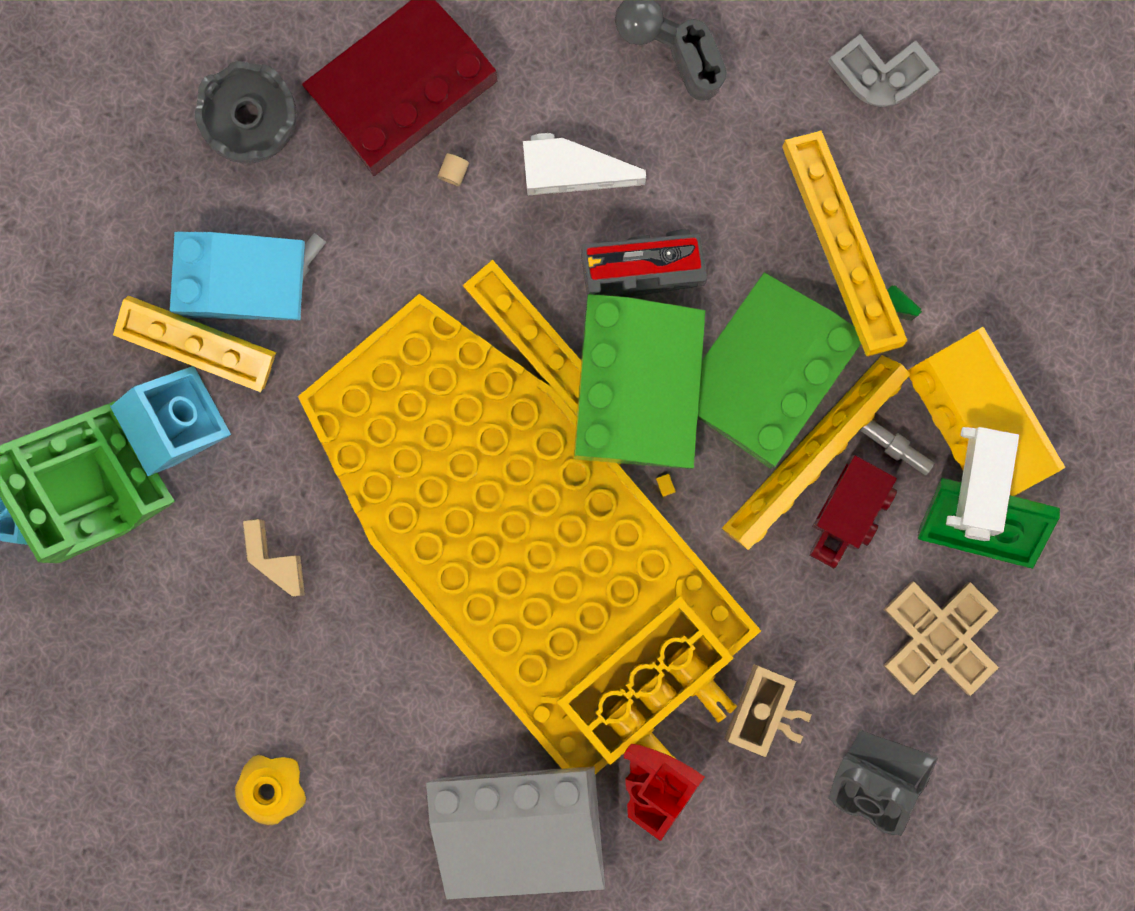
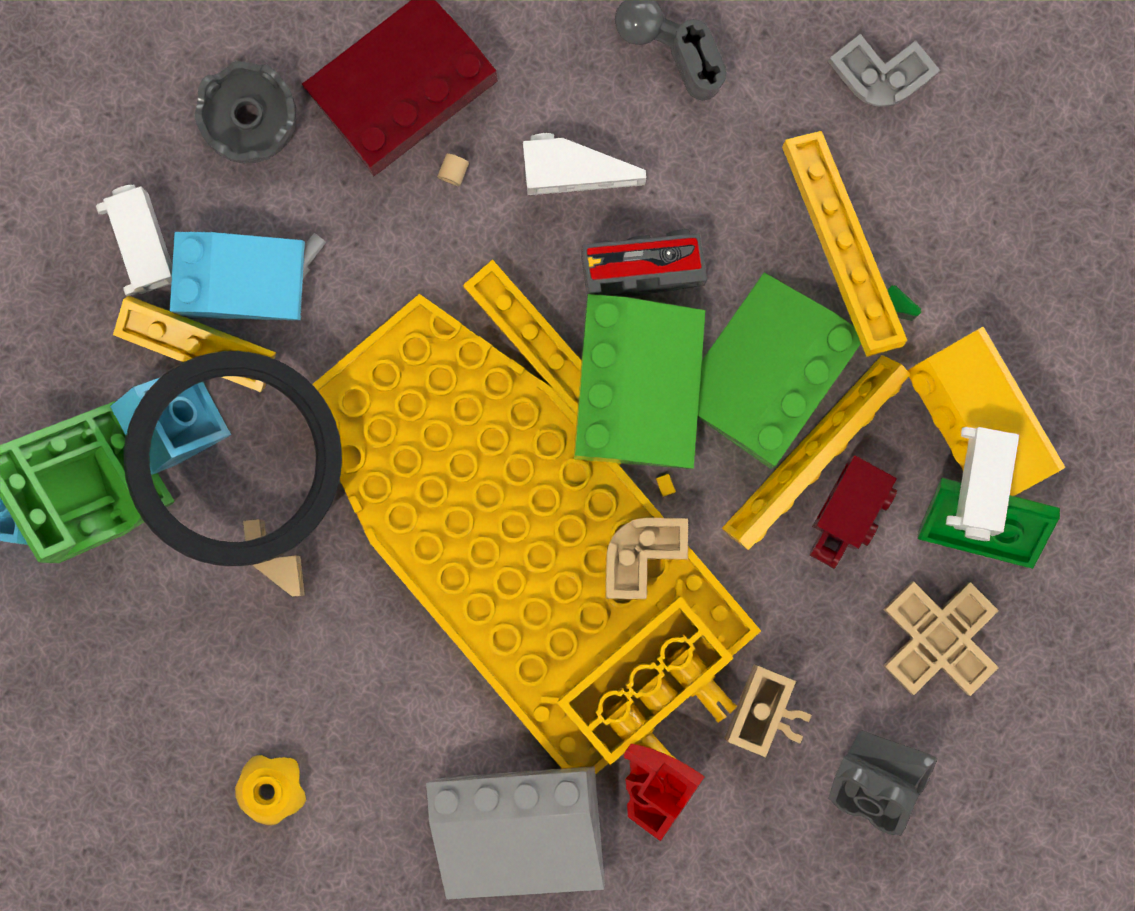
light grey bar [860,420,935,476] -> none
none -> white brick [96,185,173,296]
none -> black tyre [124,351,342,567]
none -> tan plate [605,518,688,599]

